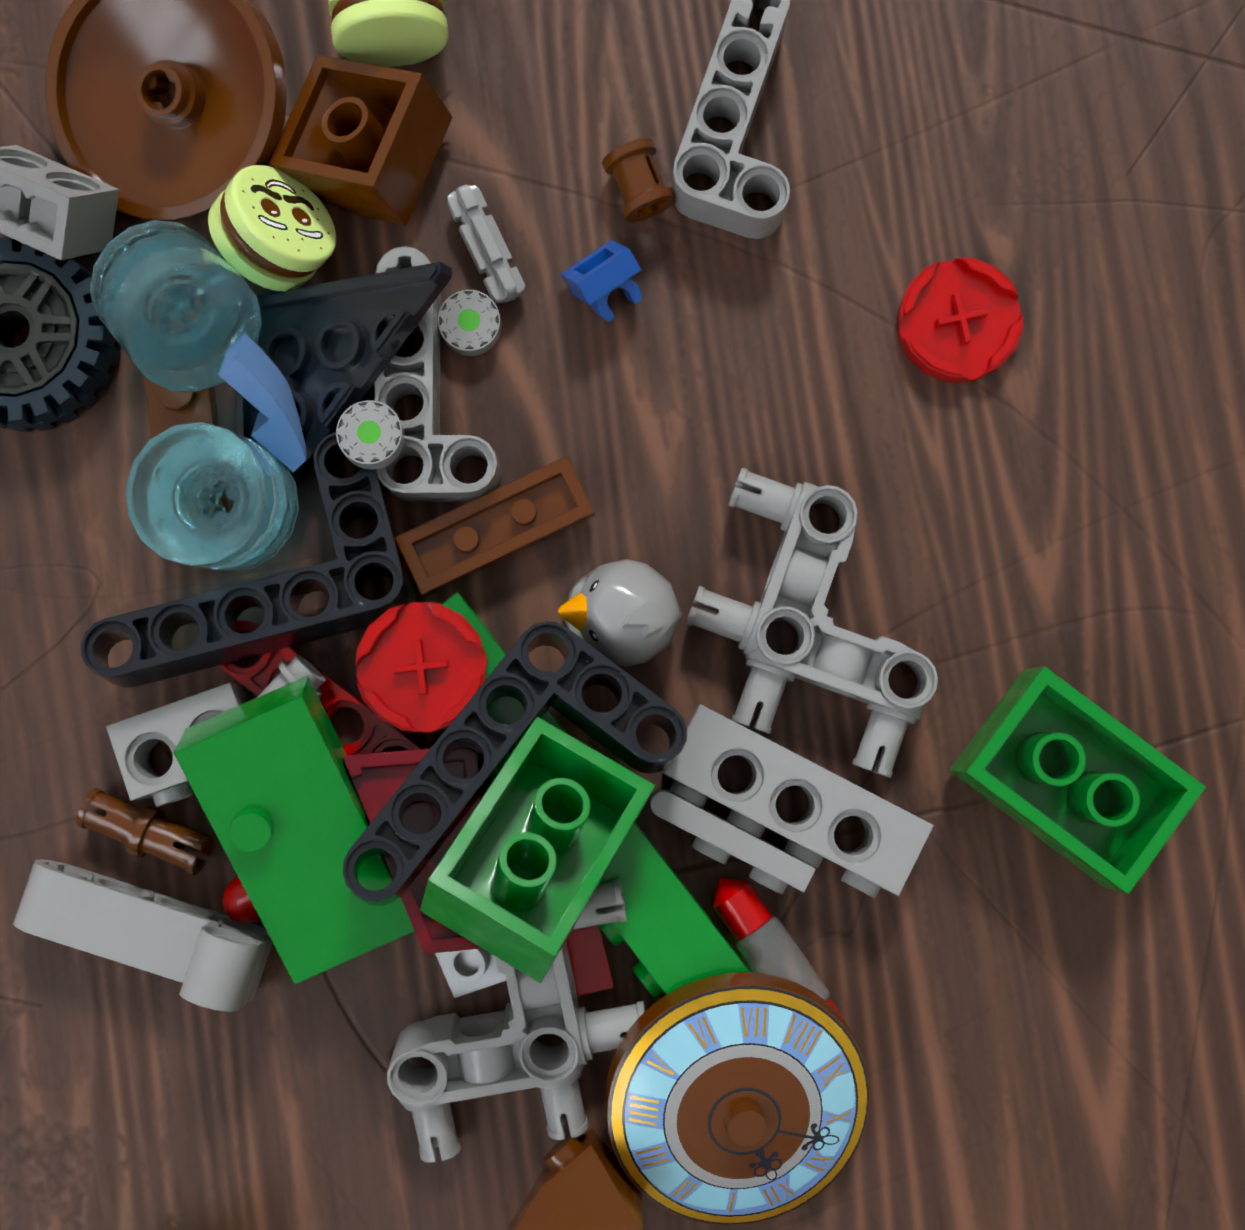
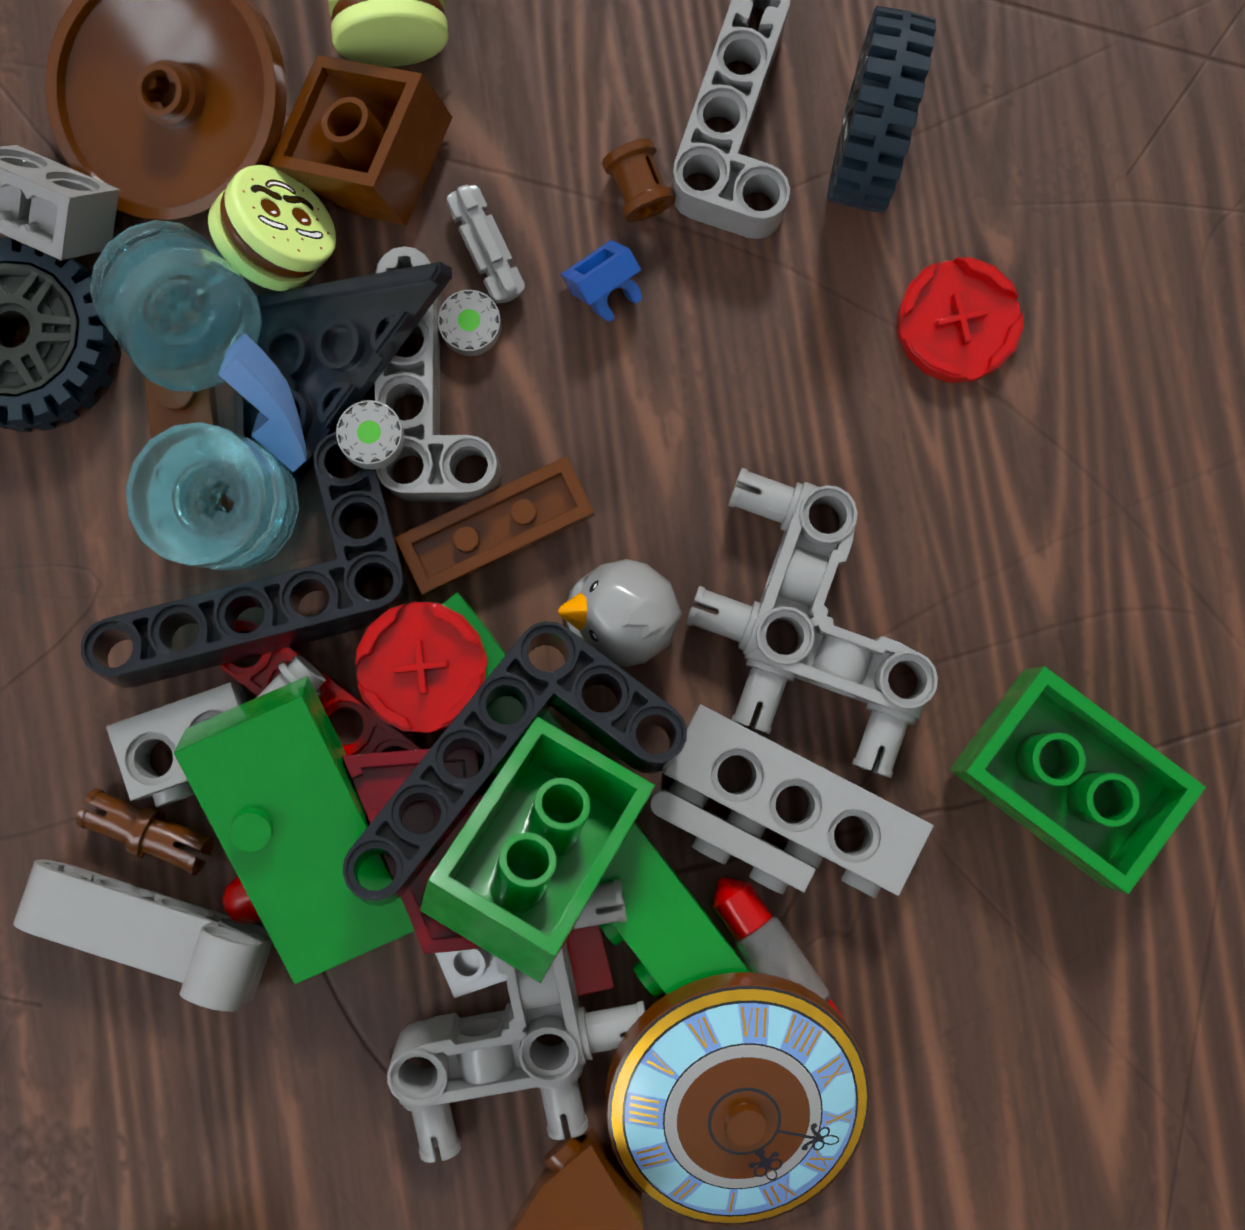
none -> black wheel [827,5,936,213]

